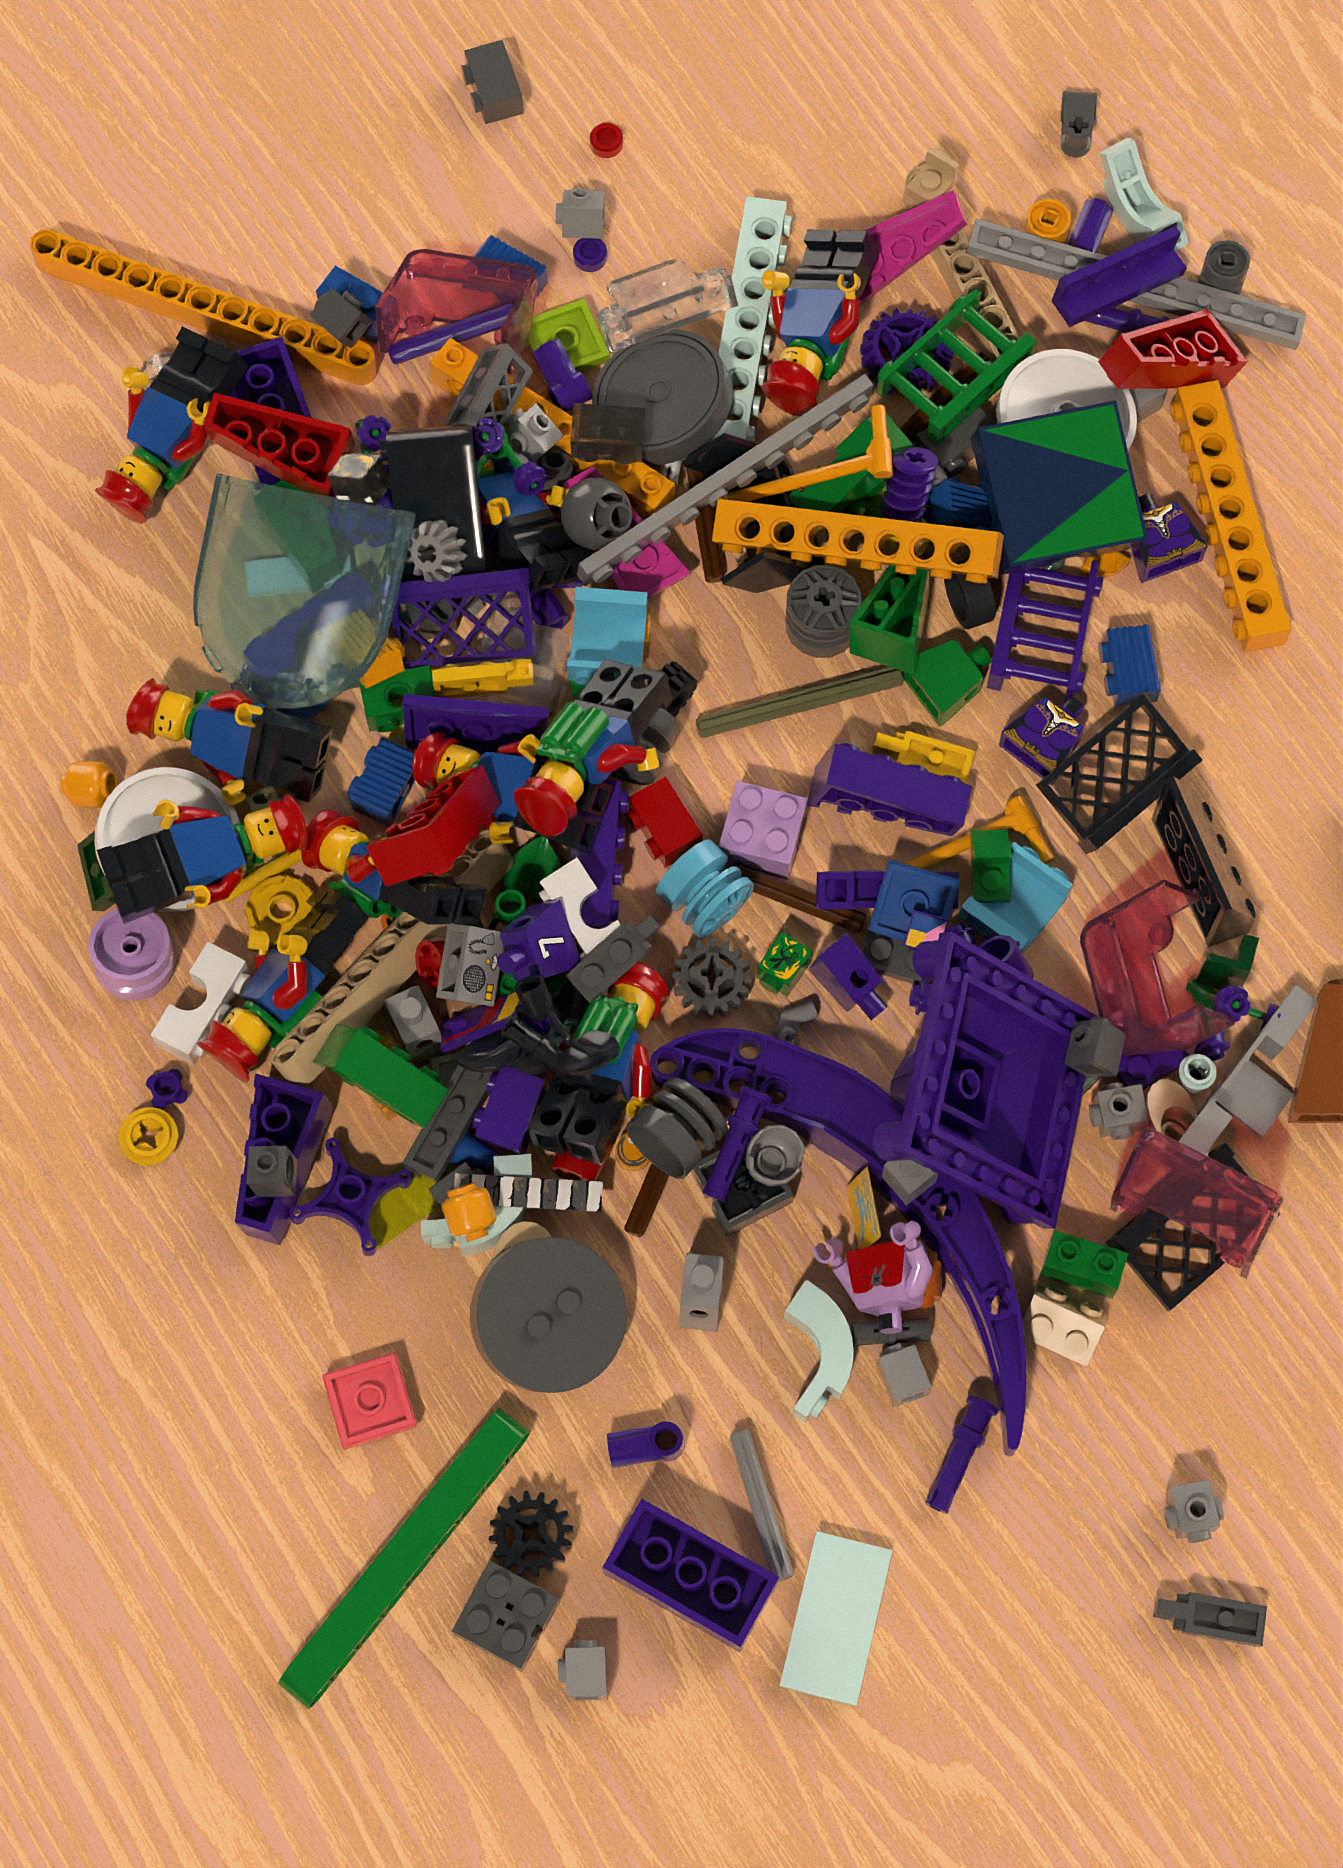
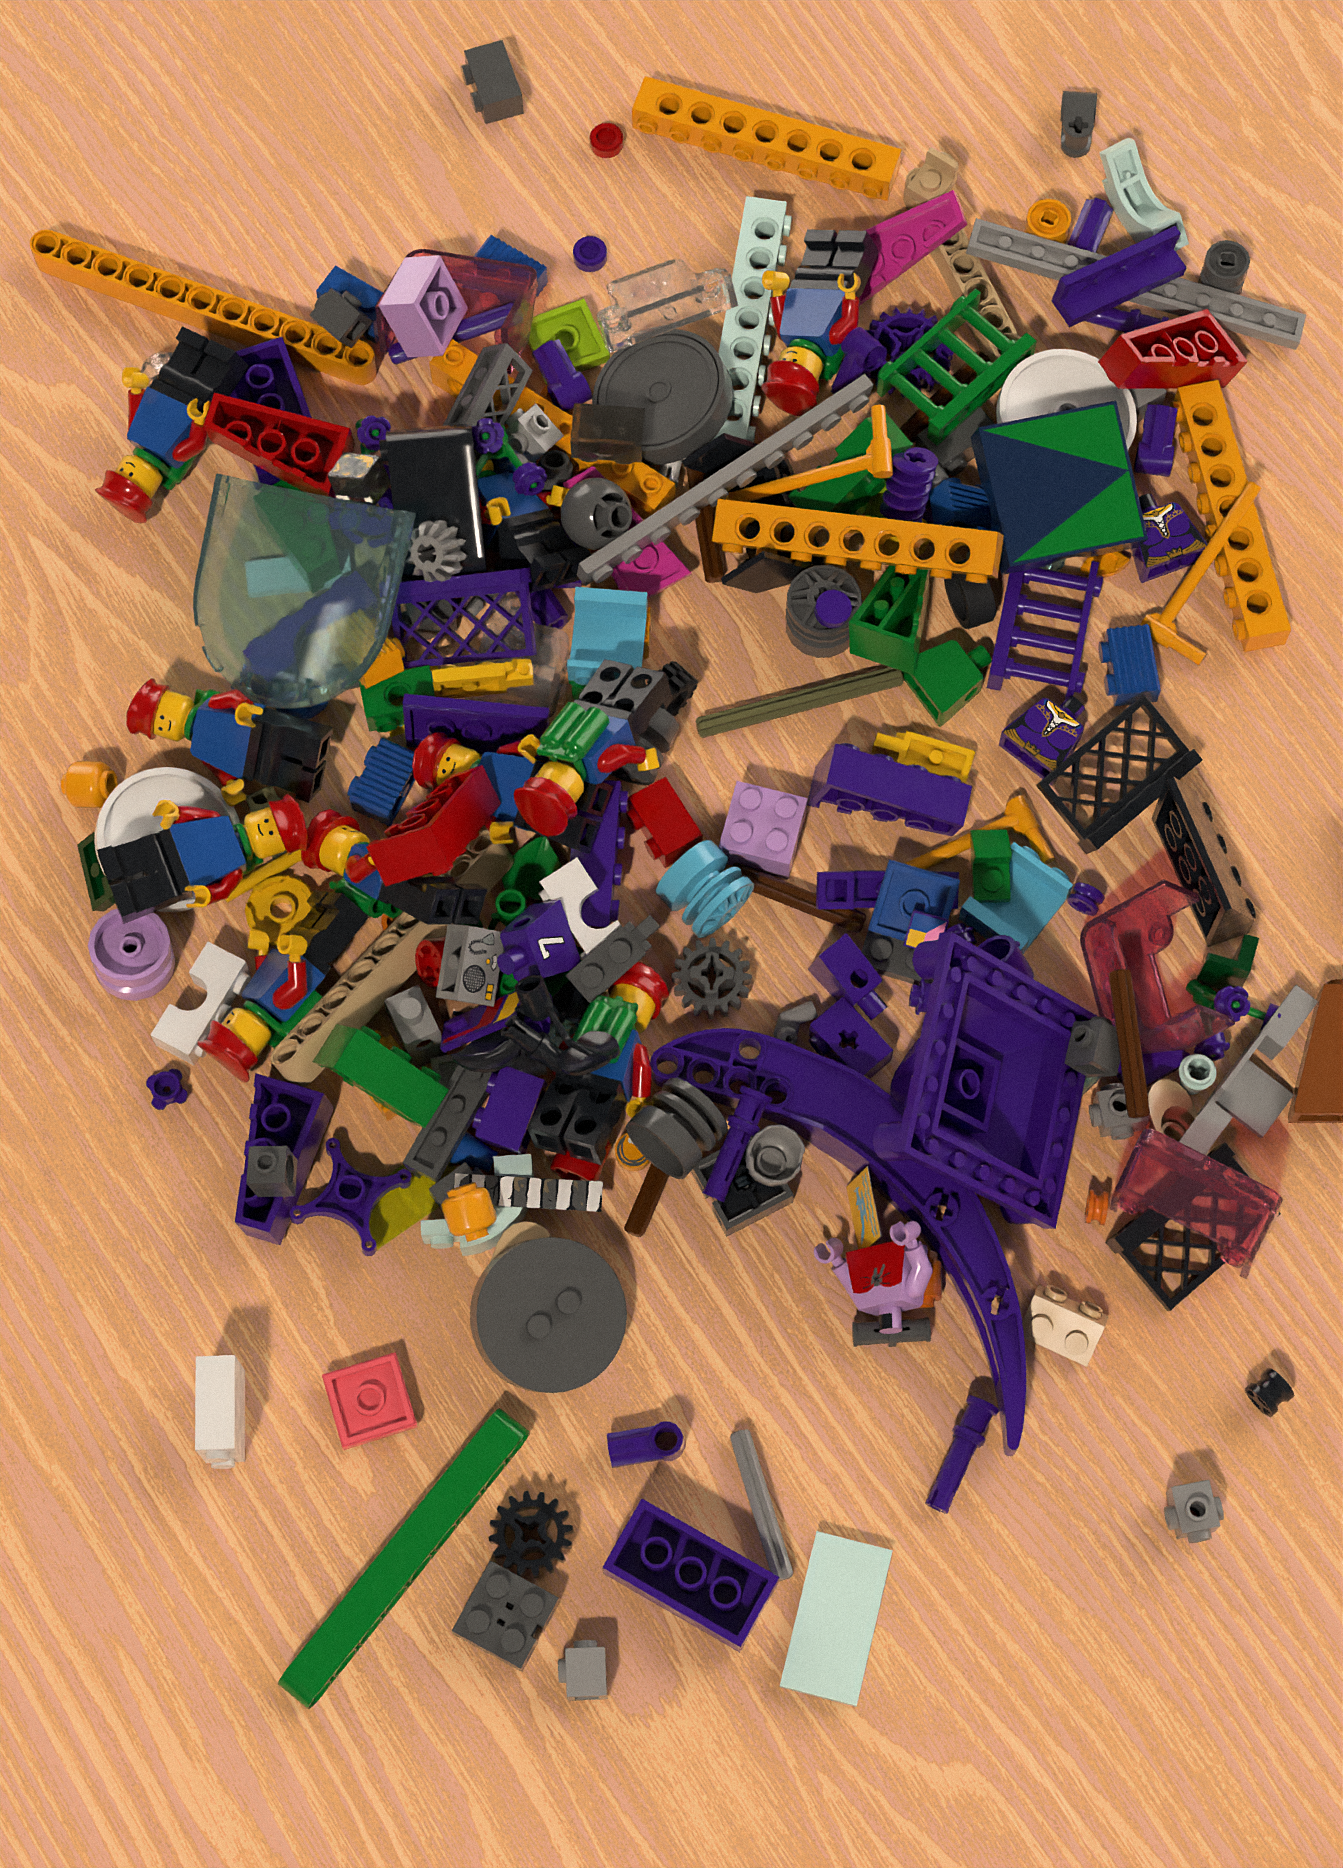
yellow gear [118,1107,180,1167] -> none
light grey brick [556,188,605,239] -> none
light grey torso [679,1253,725,1332] -> none
green brick [757,931,813,997] -> none
light aqua arch [784,1280,853,1424] -> none
light grey brick [877,1343,932,1408] -> none
light grey brick [882,1160,938,1206] -> none
green brick [1039,1230,1128,1299] -> none
dark grey hinge [1153,1592,1267,1648] -> none
none -> white brick [195,1355,245,1469]
none -> lavender brick [379,255,468,357]
none -> light orange brick [632,76,902,201]
none -> dark purple brick [809,997,893,1079]
none -> dark purple tile [814,590,852,628]
none -> dark purple piece [831,327,887,395]
none -> dark purple bush [1067,882,1105,916]
none -> orange bush [1085,1190,1108,1225]
none -> reddish brown axle [1109,969,1150,1119]
none -> dark purple piece [1134,404,1177,477]
none -> light orange bar [1140,481,1261,666]
none -> black wheel [1245,1368,1295,1417]

